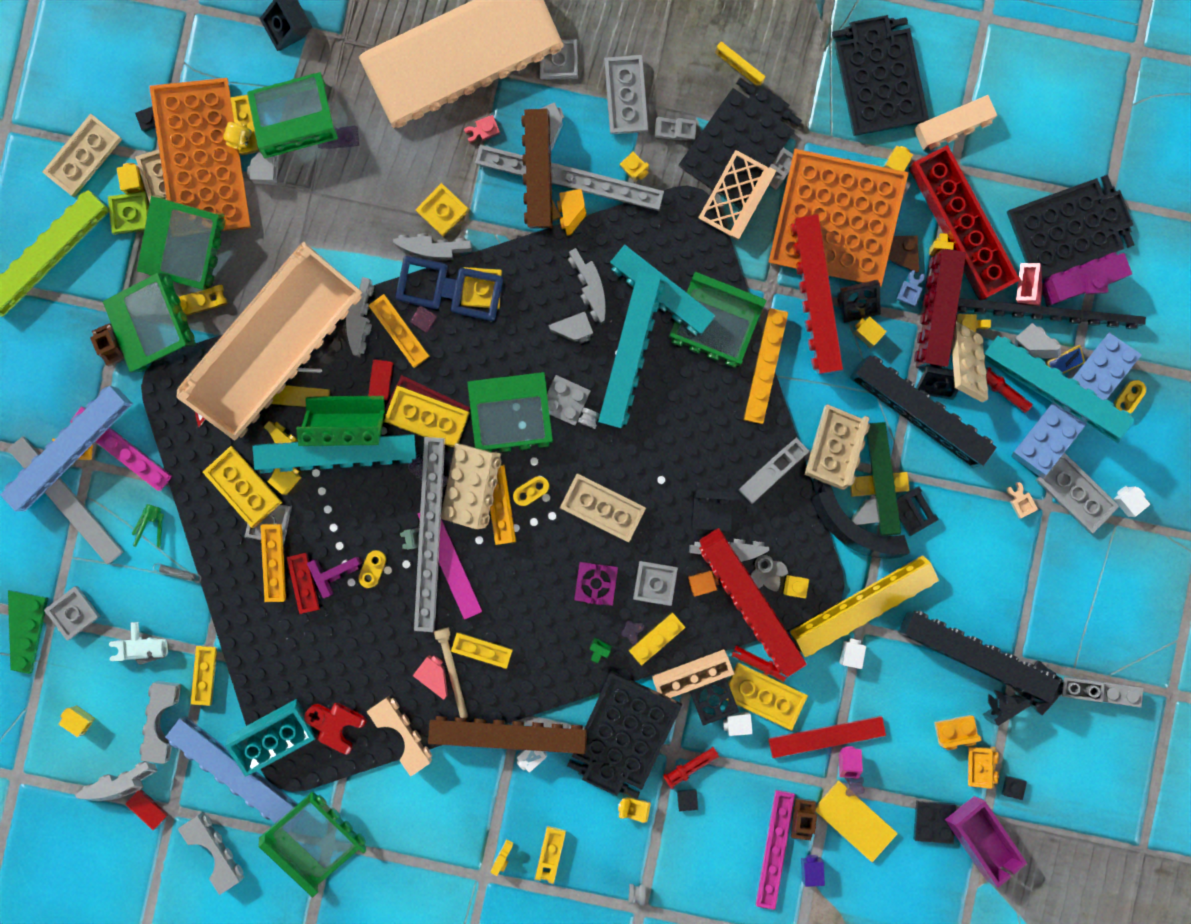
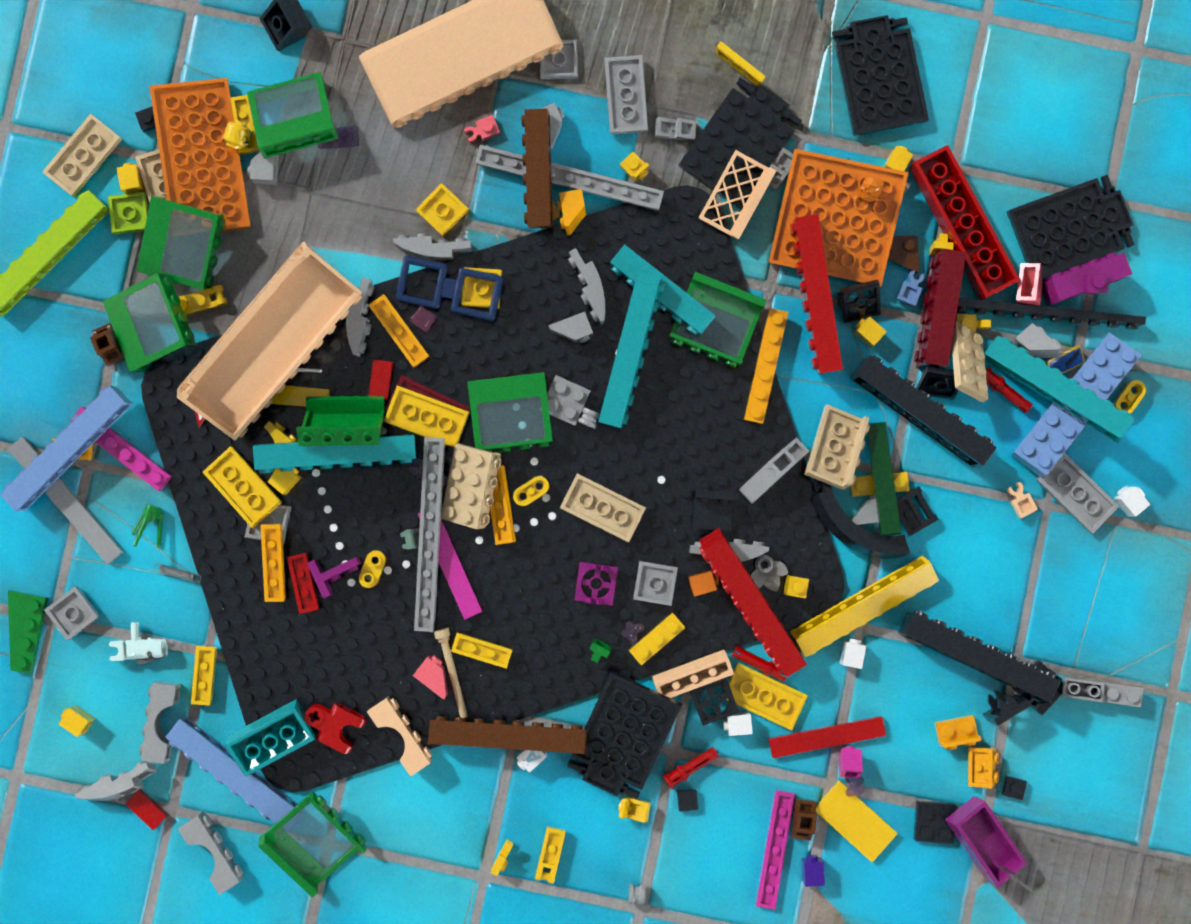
light nougat brick [914,95,997,150] -> none
none -> orange rock [859,177,884,202]

